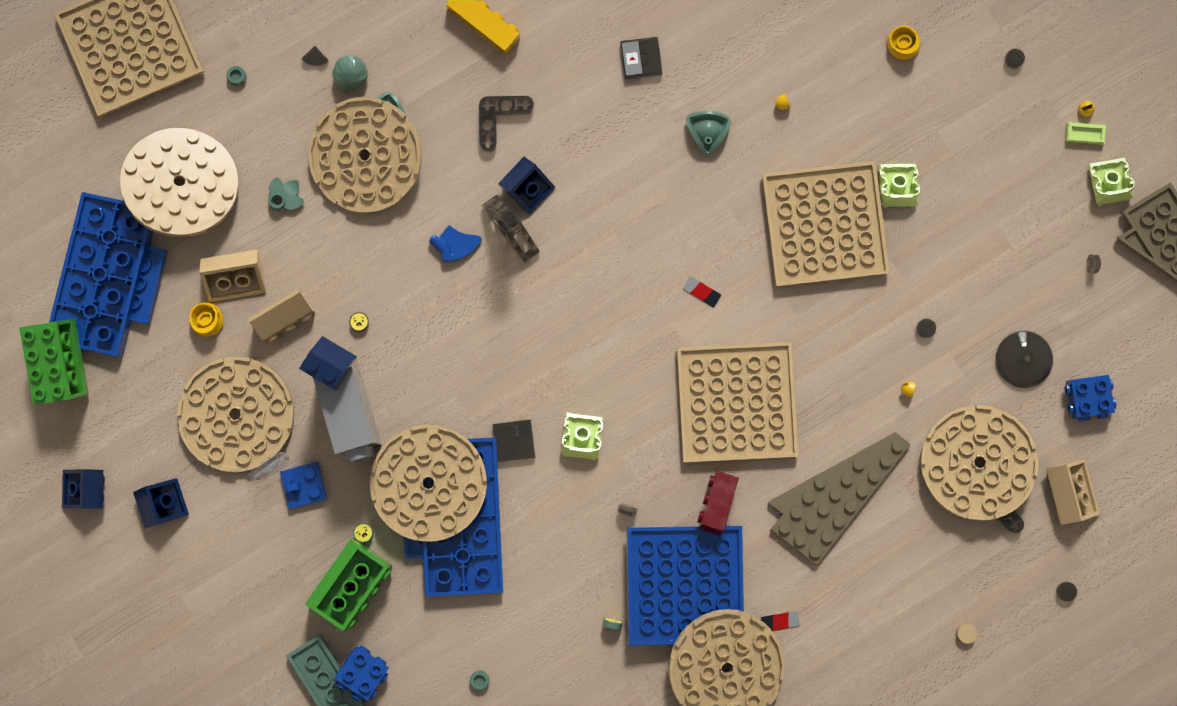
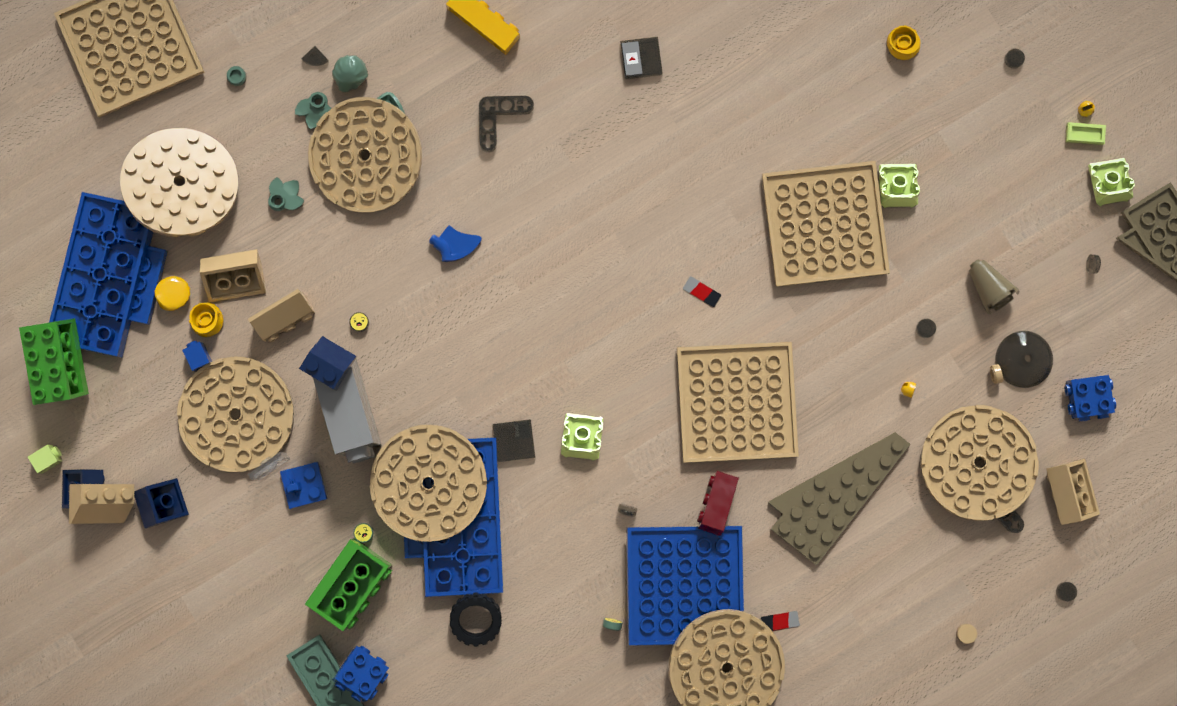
sand green tile [470,670,490,691] -> none
clear smoke piece [482,194,540,263] -> none
dark blue slope [498,157,555,214] -> none
sand green hat [686,111,731,155] -> none
yellow hinge [775,94,791,110] -> none
none -> yellowish green brick [28,445,63,474]
none -> tan slope [69,484,134,524]
none -> yellow piece [155,276,190,311]
none -> blue brick [182,341,212,372]
none -> sand green plate [295,92,332,129]
none -> black tyre [450,592,502,647]
none -> dark tan cone [969,259,1020,314]
none -> tan tile [990,364,1003,384]

